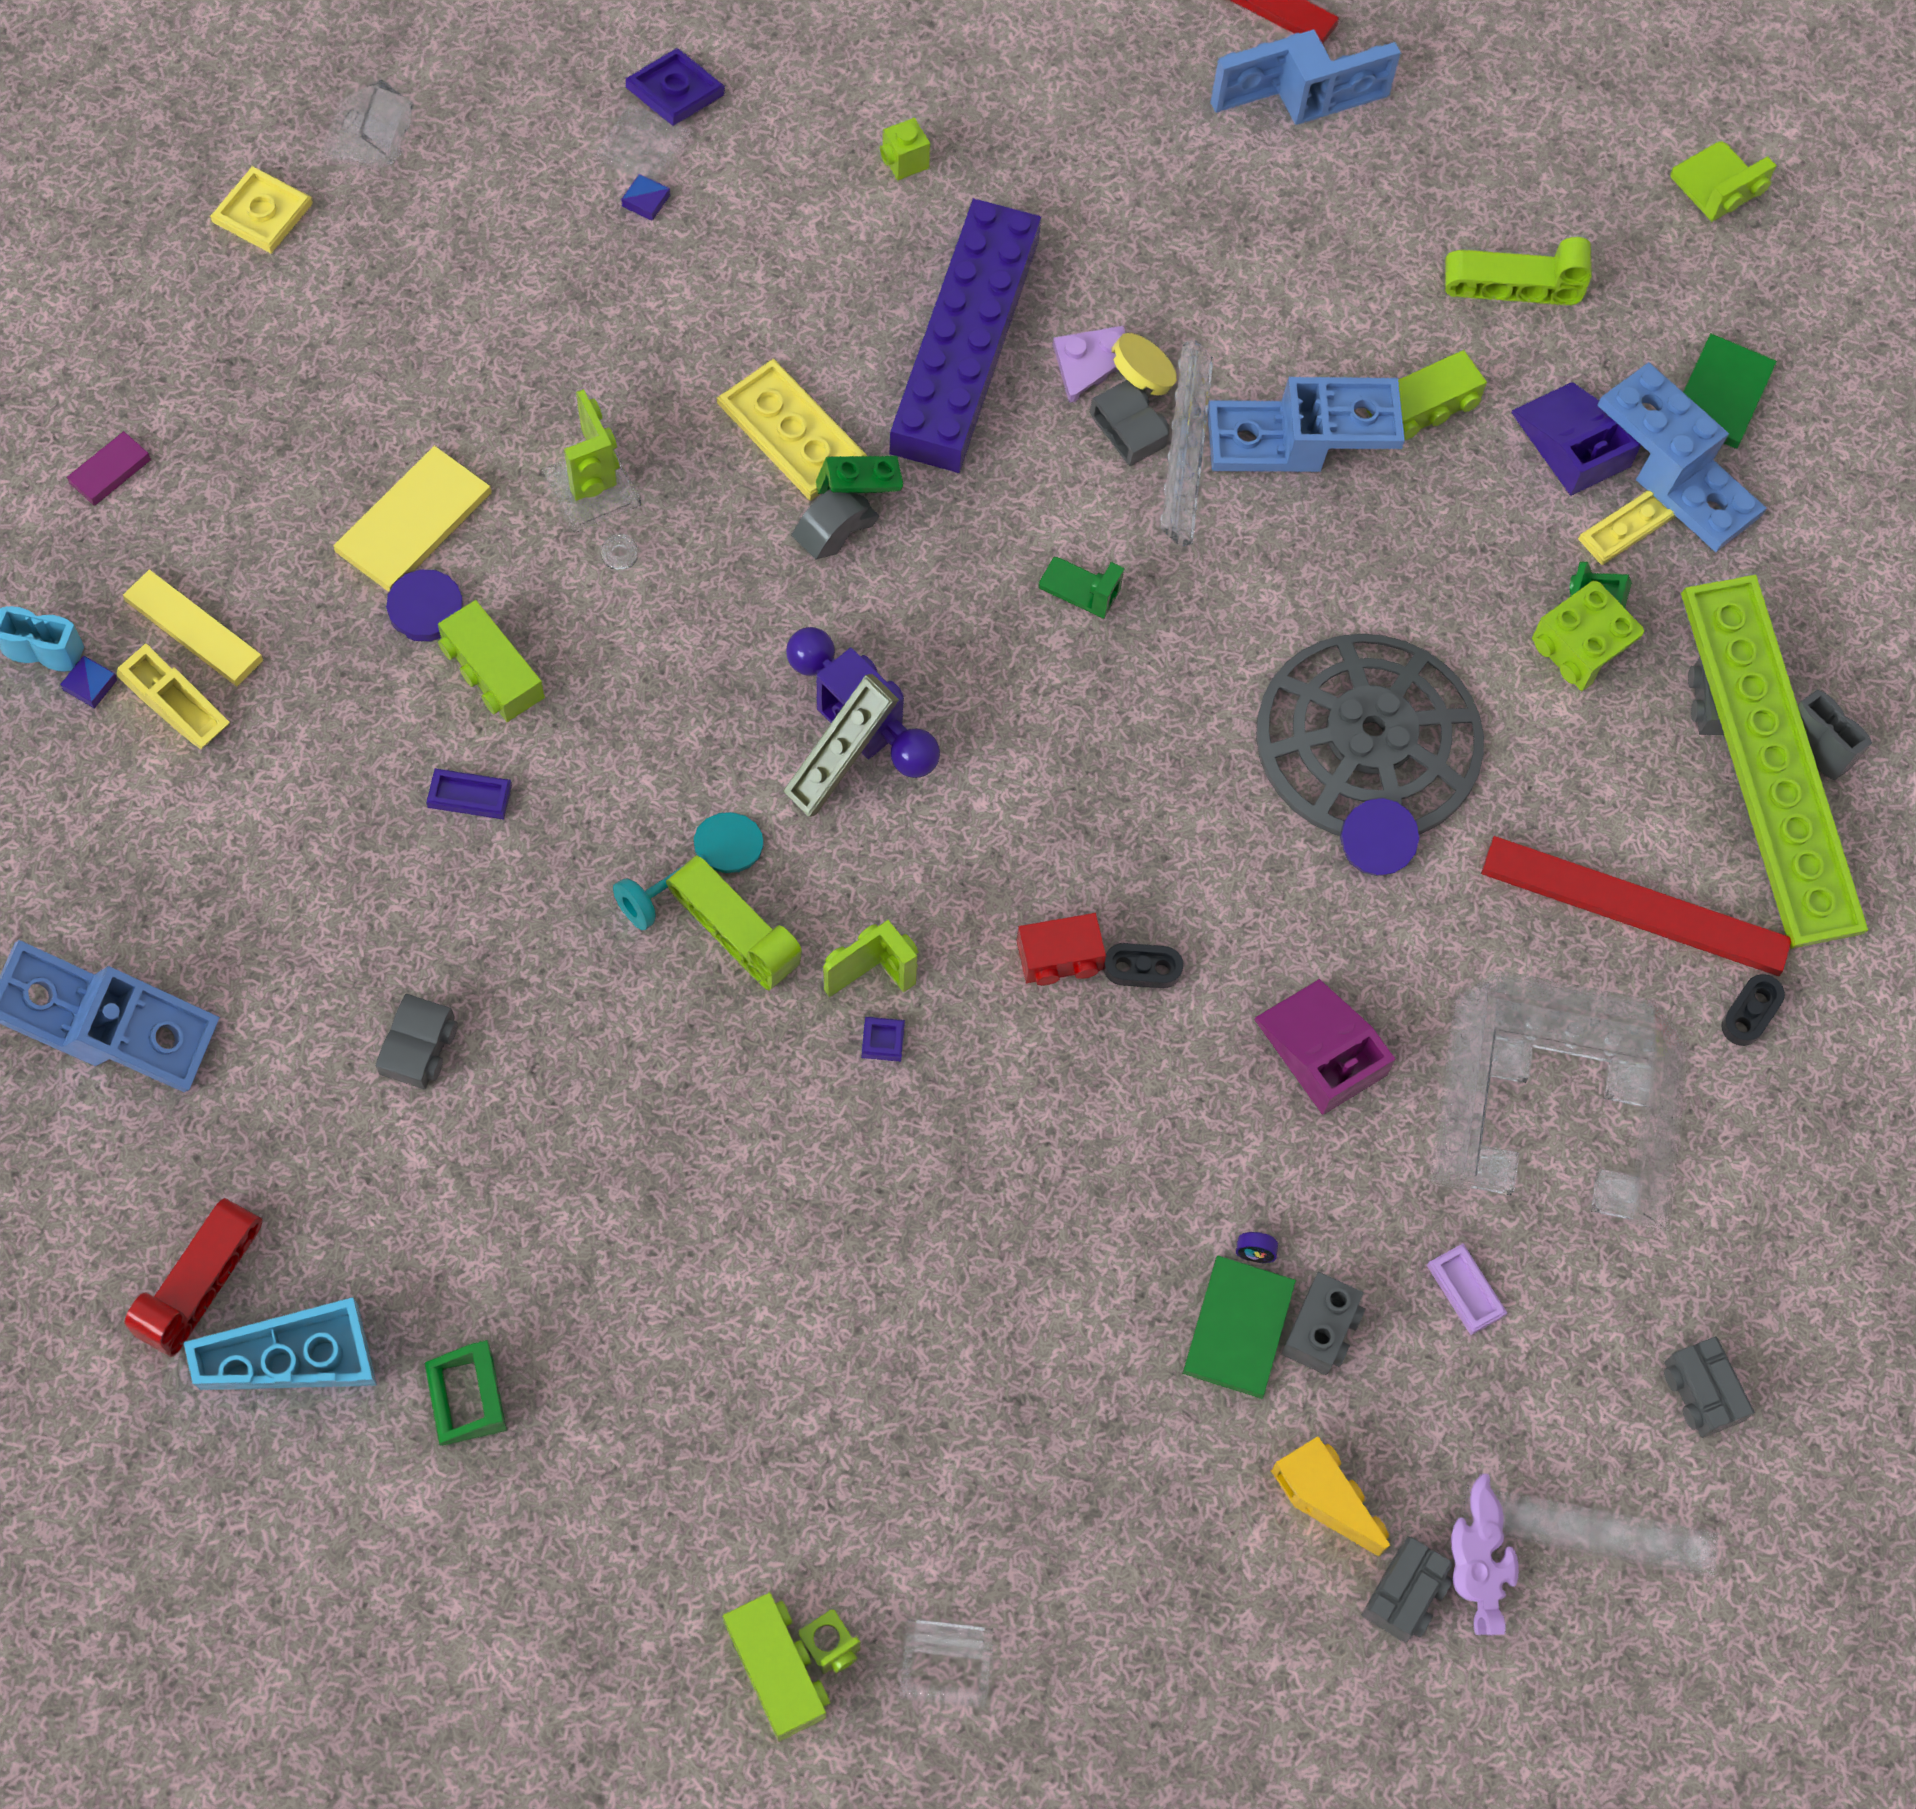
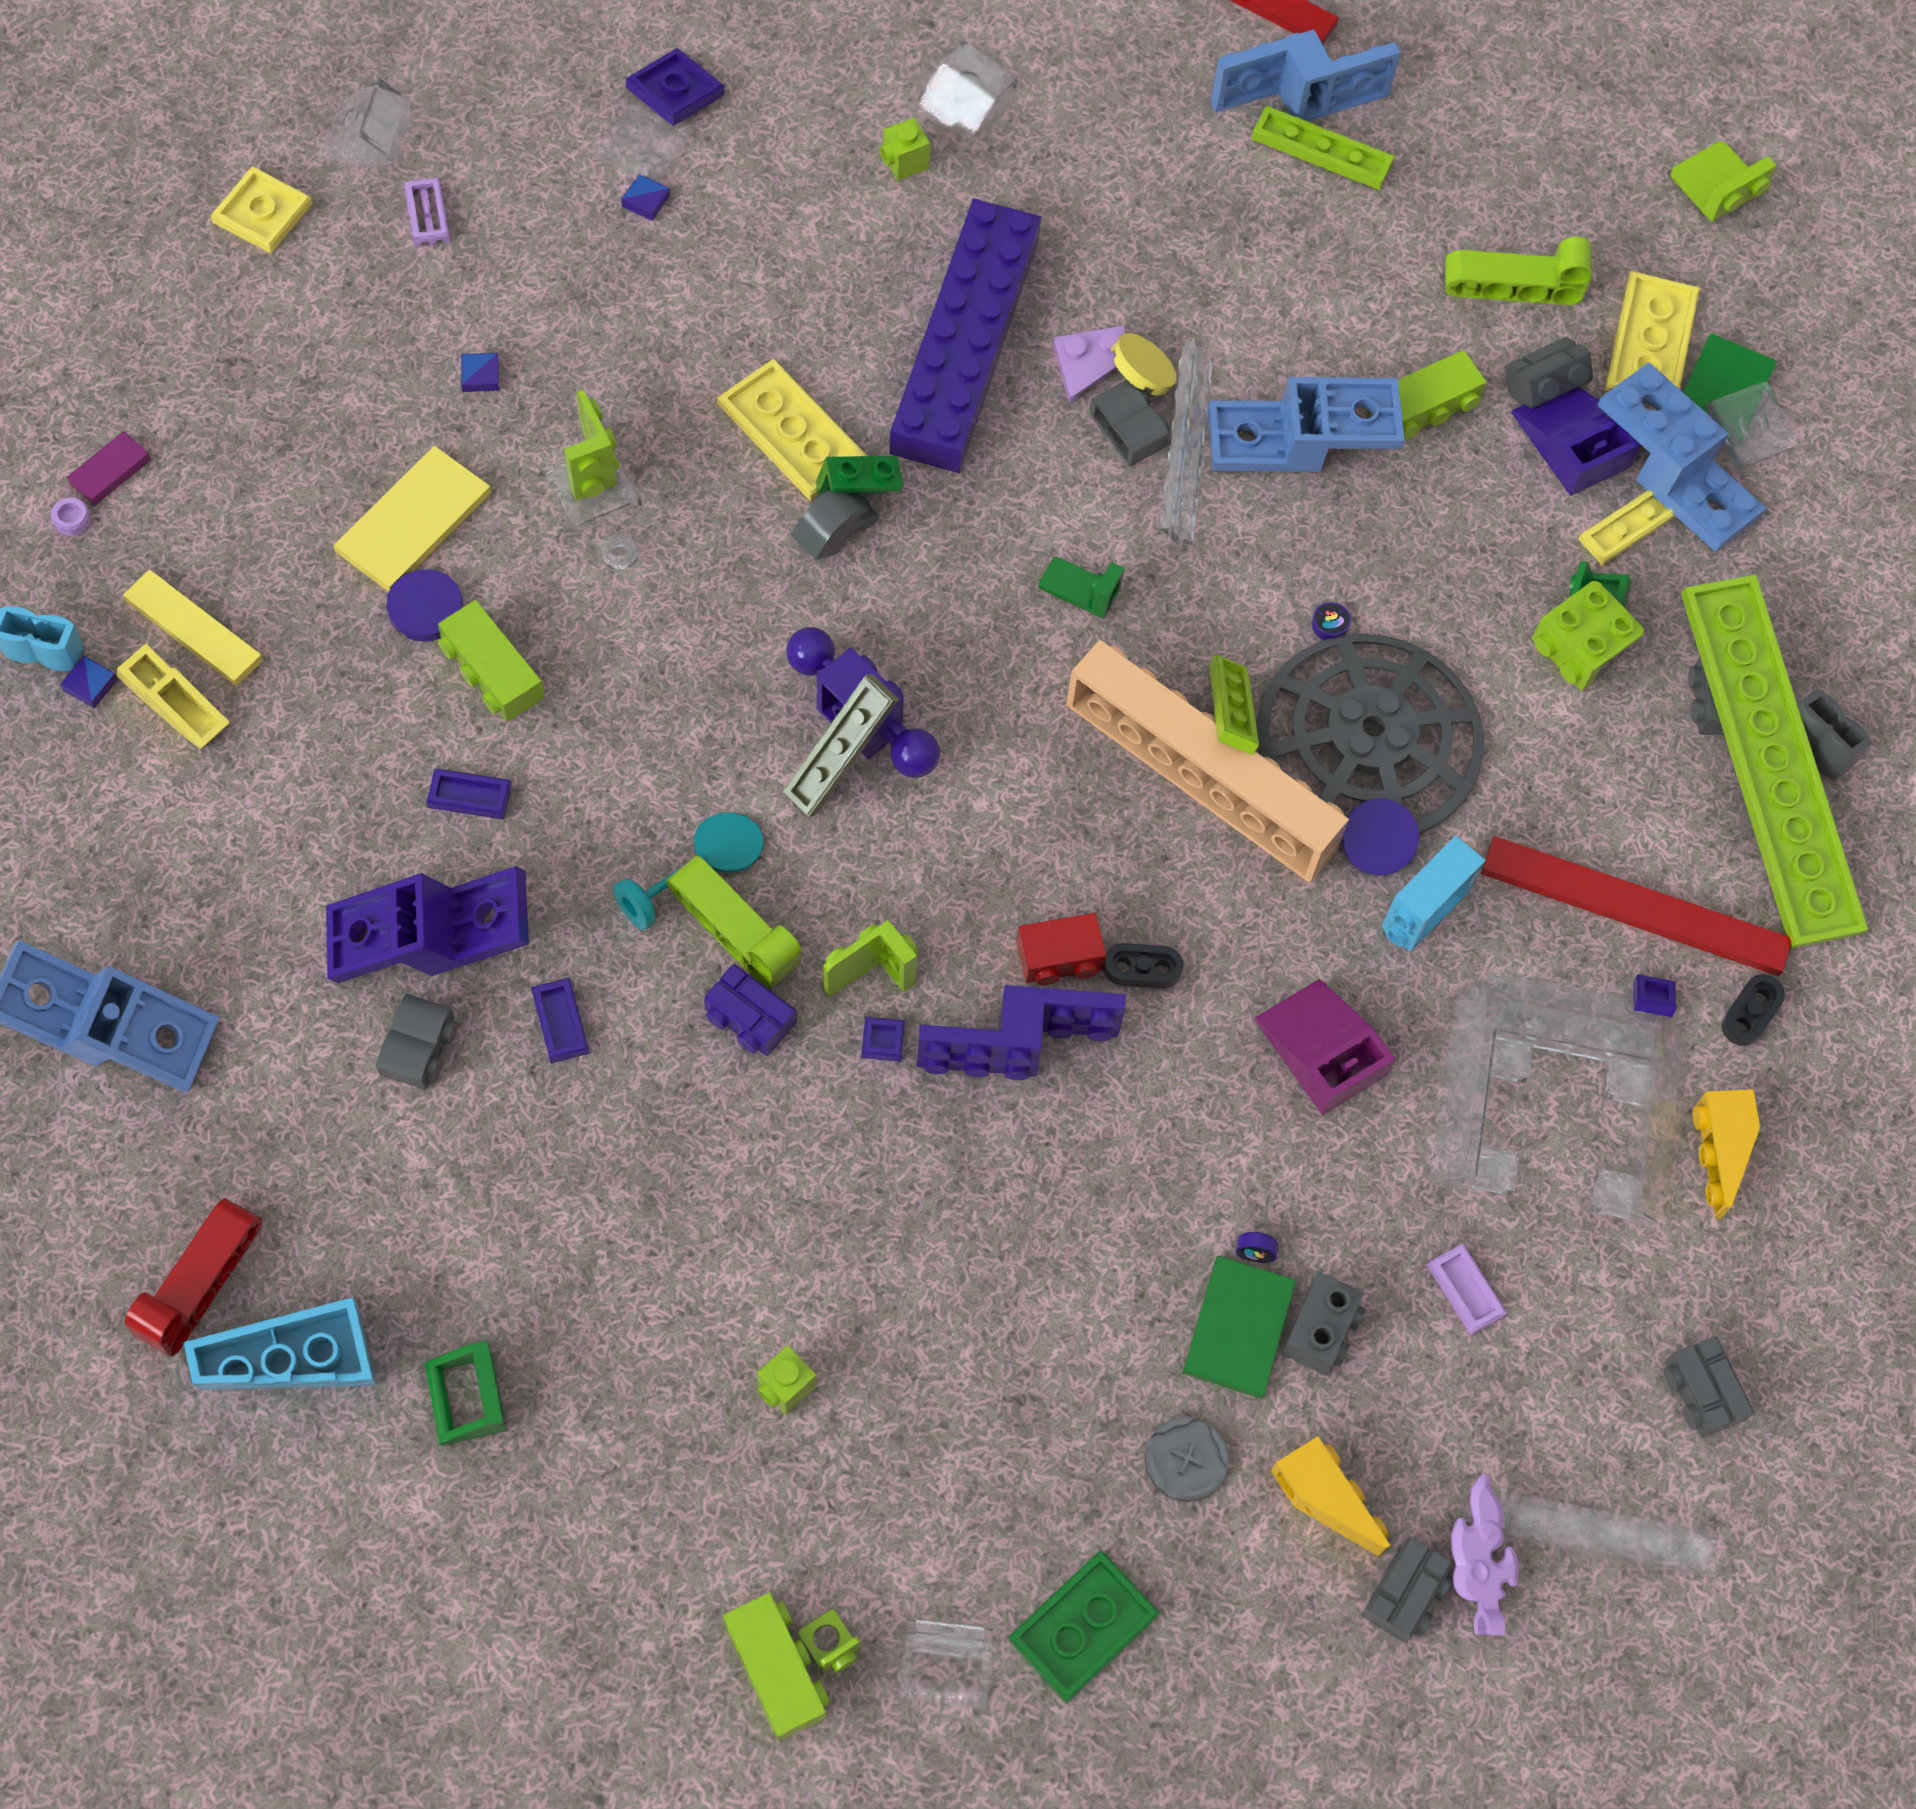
none -> lavender tile [51,497,91,536]
none -> dark purple bracket [326,866,529,983]
none -> lavender tile [404,177,450,247]
none -> dark purple tile [461,353,499,392]
none -> dark purple tile [531,977,590,1064]
none -> dark purple brick [704,964,797,1057]
none -> lime brick [757,1345,817,1415]
none -> dark purple bracket [917,985,1126,1080]
none -> clear slope [918,40,1017,146]
none -> green tile [1007,1550,1160,1704]
none -> light nougat brick [1066,640,1349,883]
none -> flat silver tile [1144,1416,1230,1503]
none -> lime tile [1208,654,1259,755]
none -> lime plate [1251,105,1395,190]
none -> tile [1312,602,1351,640]
none -> medium azure window [1381,835,1486,952]
none -> dark grey brick [1505,337,1593,409]
none -> light yellow tile [1604,271,1700,393]
none -> dark purple tile [1633,974,1677,1018]
none -> yellow slope [1692,1089,1760,1219]
none -> clear tile [1705,381,1799,471]

